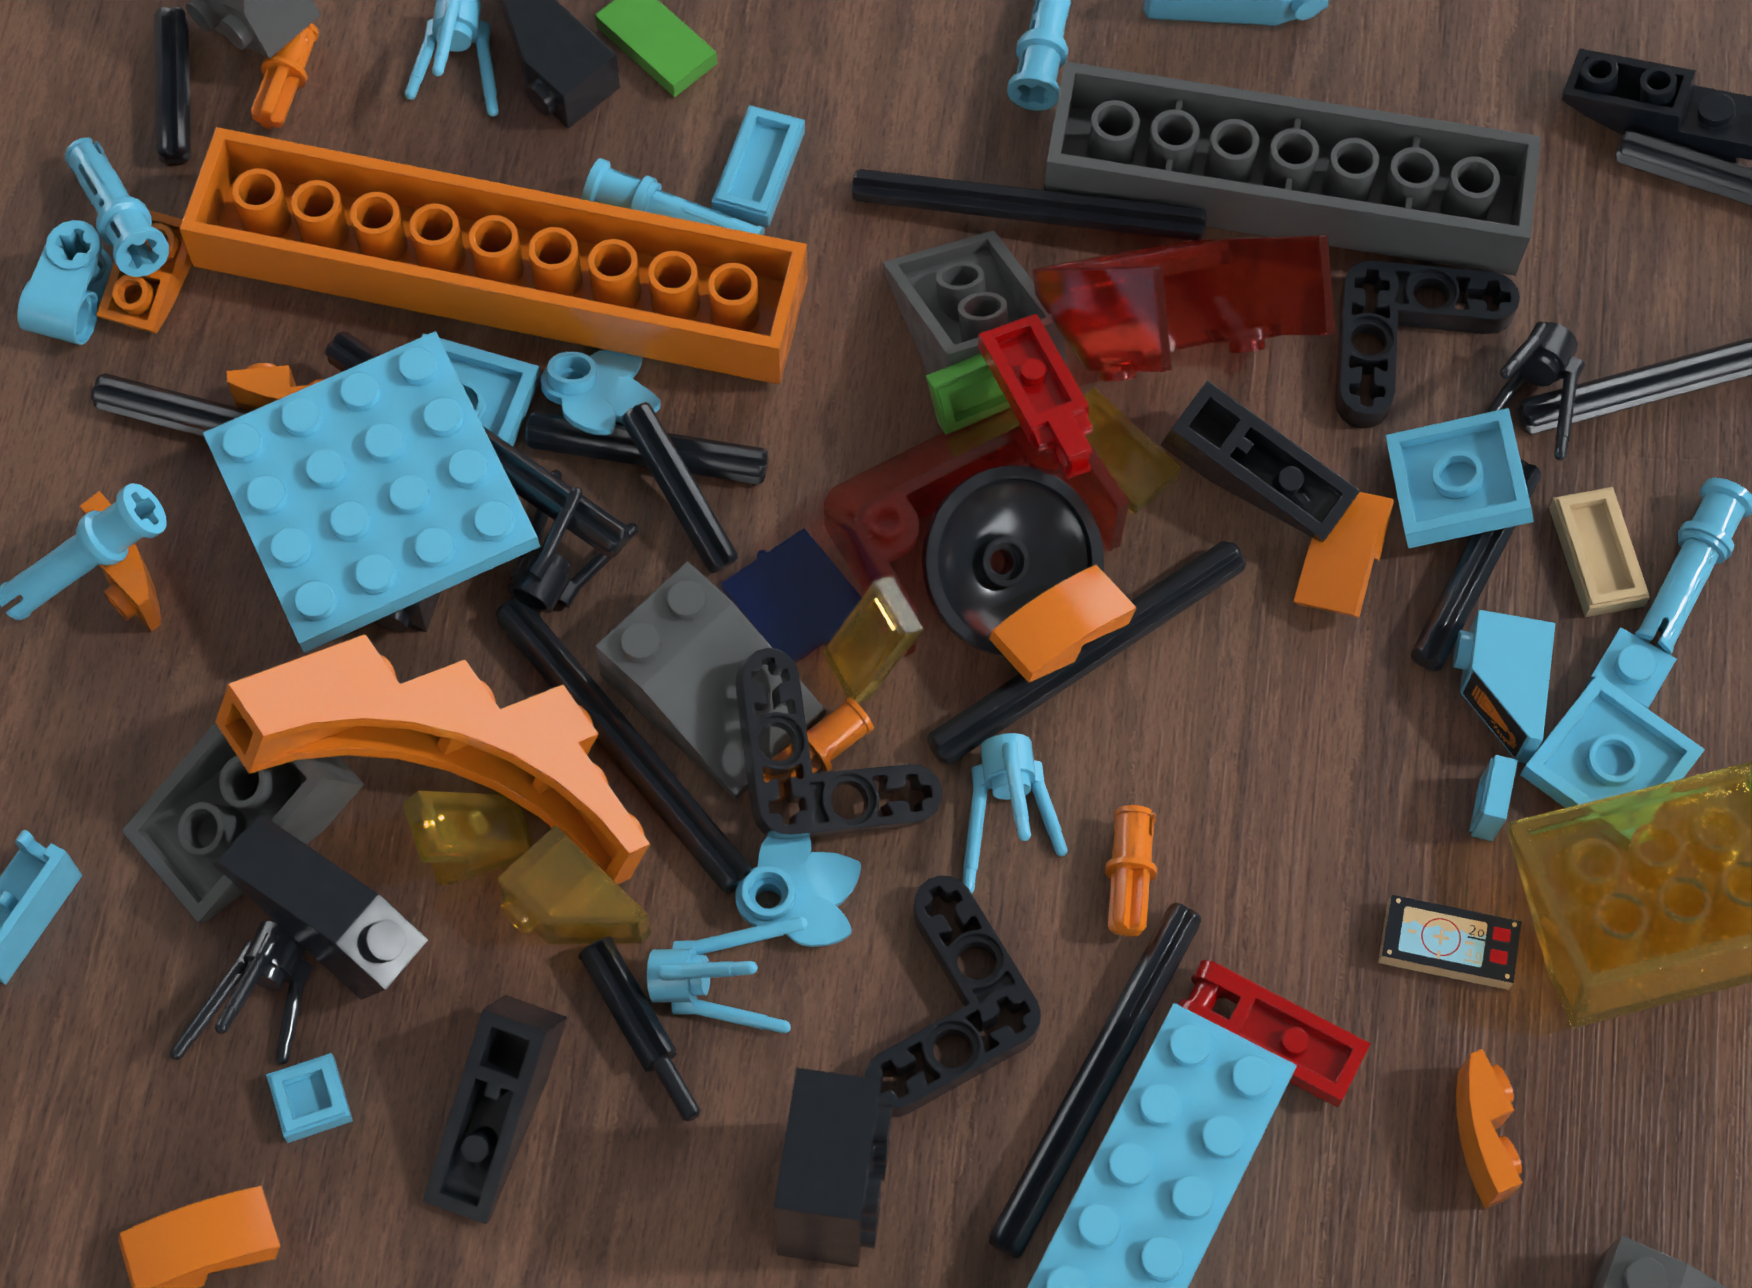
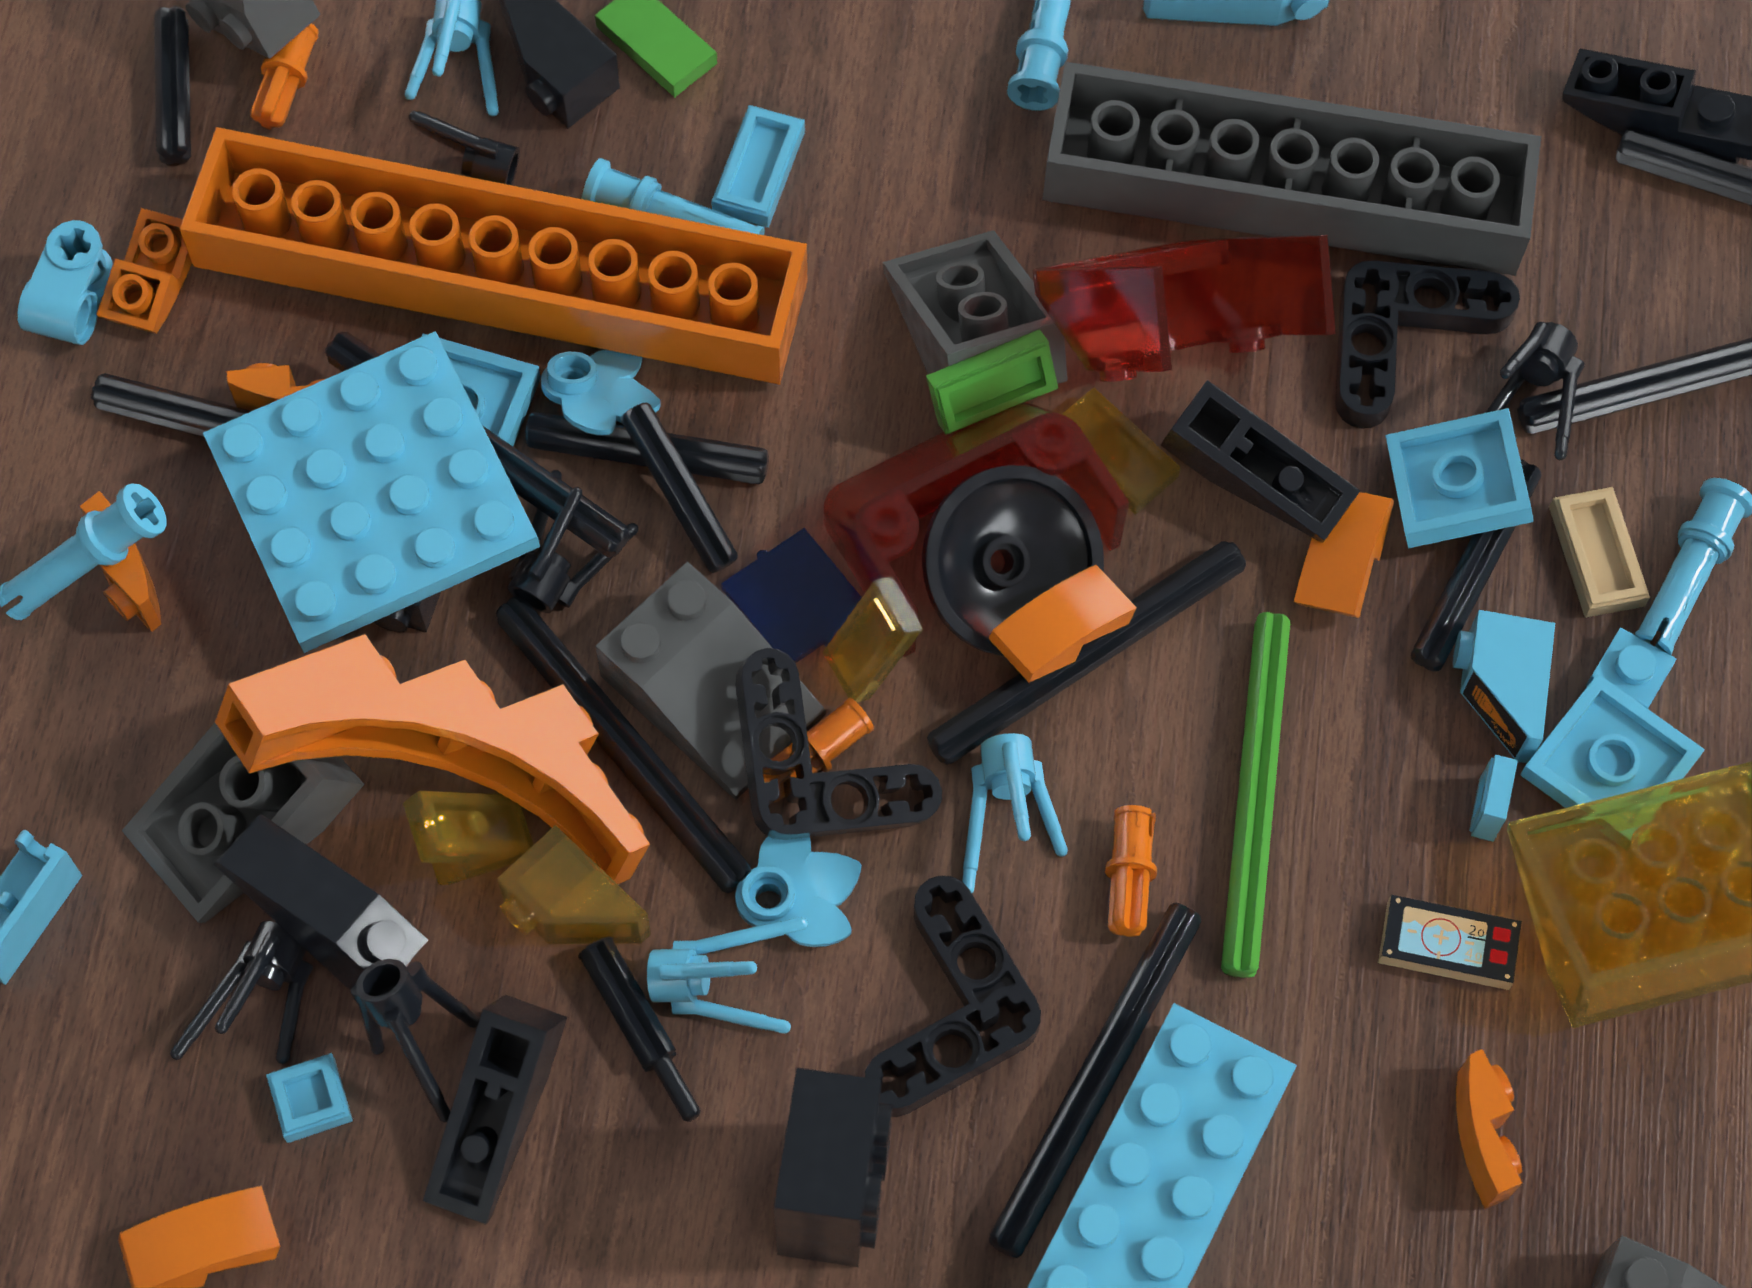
medium azure pin [65,137,169,277] -> none
black axle [852,169,1207,241] -> none
red hinge [978,314,1093,479] -> none
red plate [1177,960,1371,1108] -> none
none -> black plant [350,959,480,1123]
none -> black plant [409,111,520,185]
none -> bright green axle [1221,612,1291,978]

